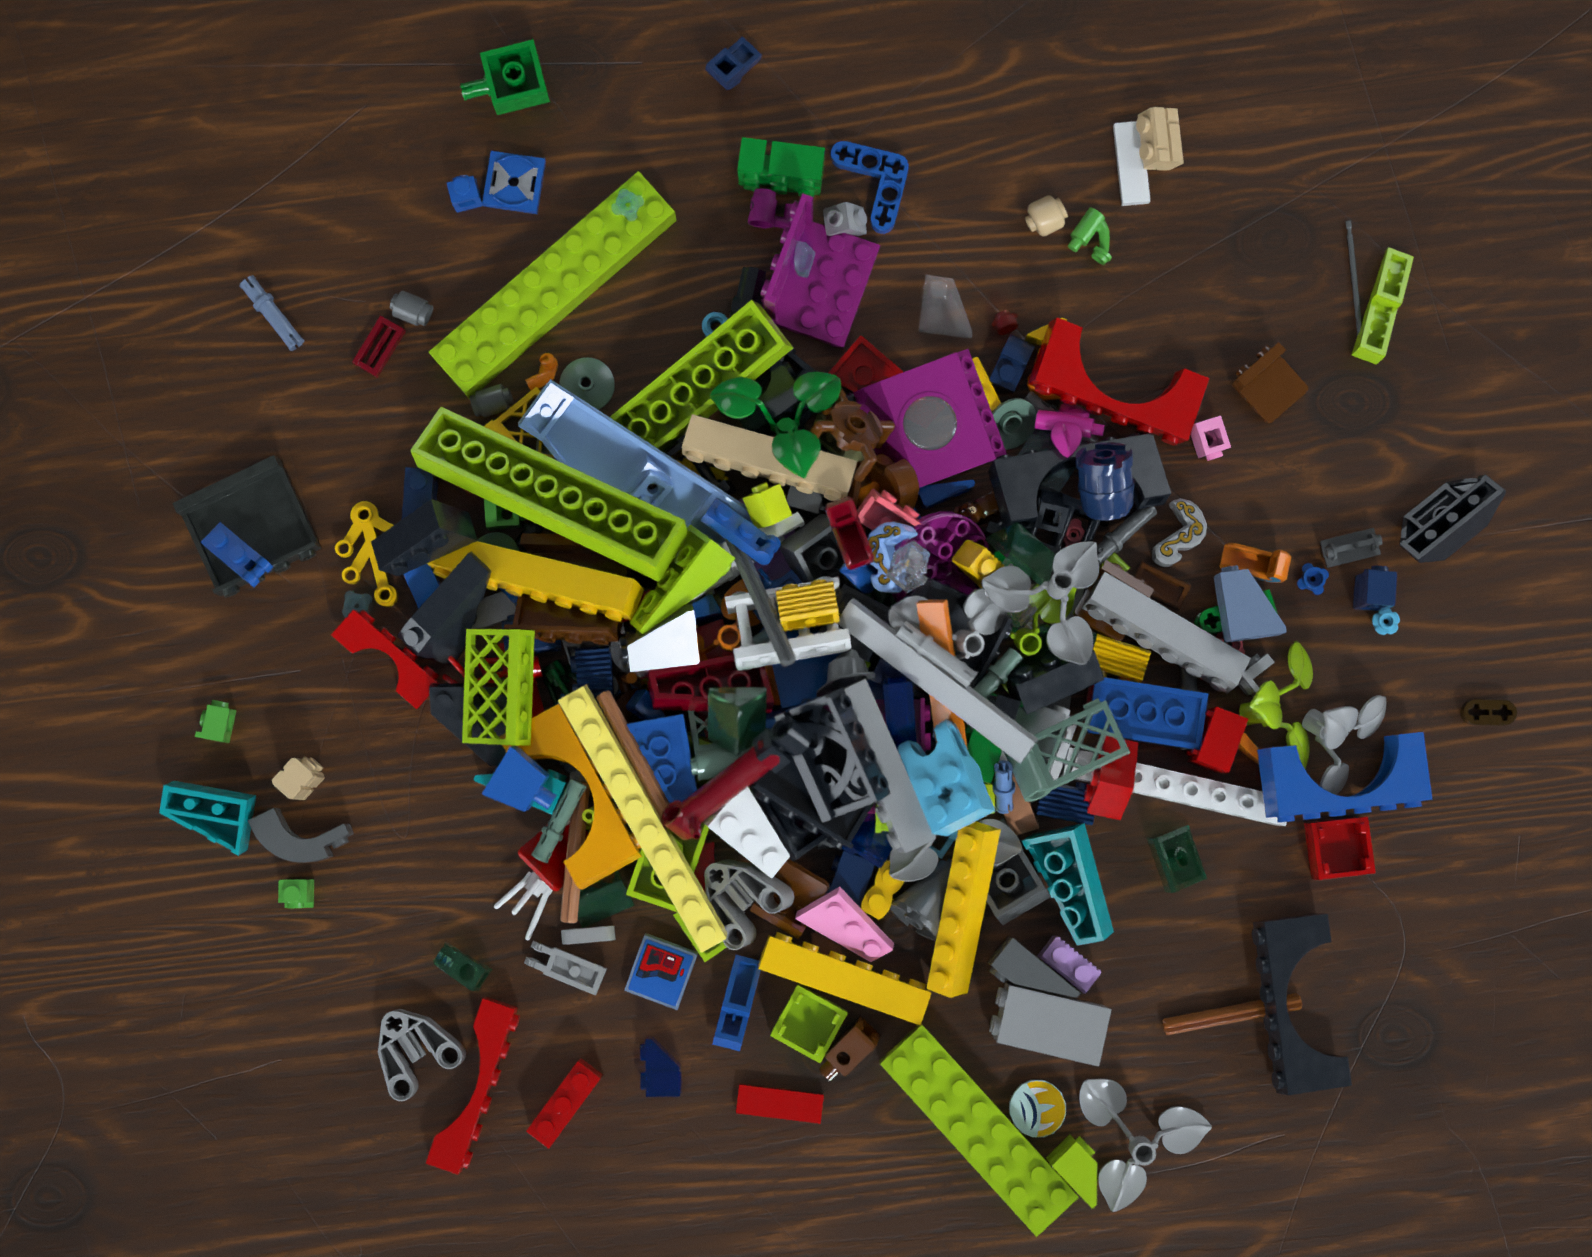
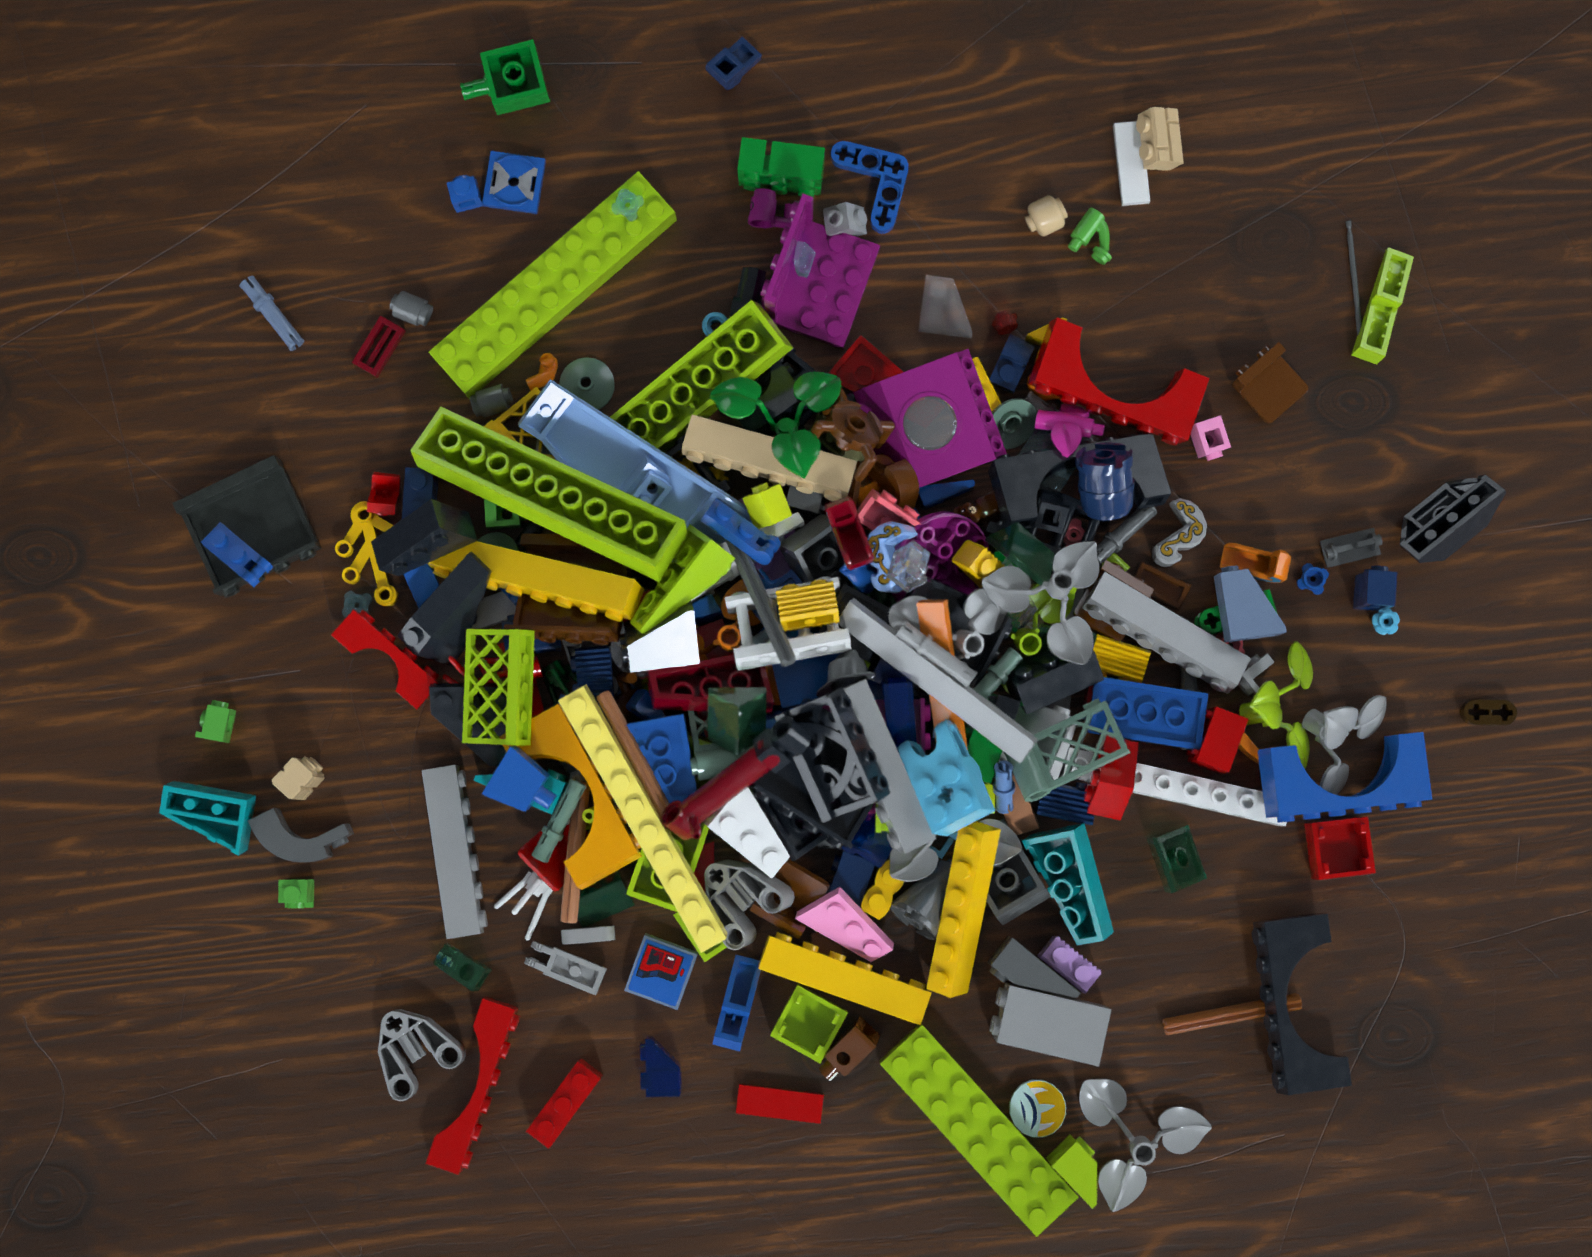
none -> red bracket [367,472,401,516]
none -> light grey brick [422,765,488,939]

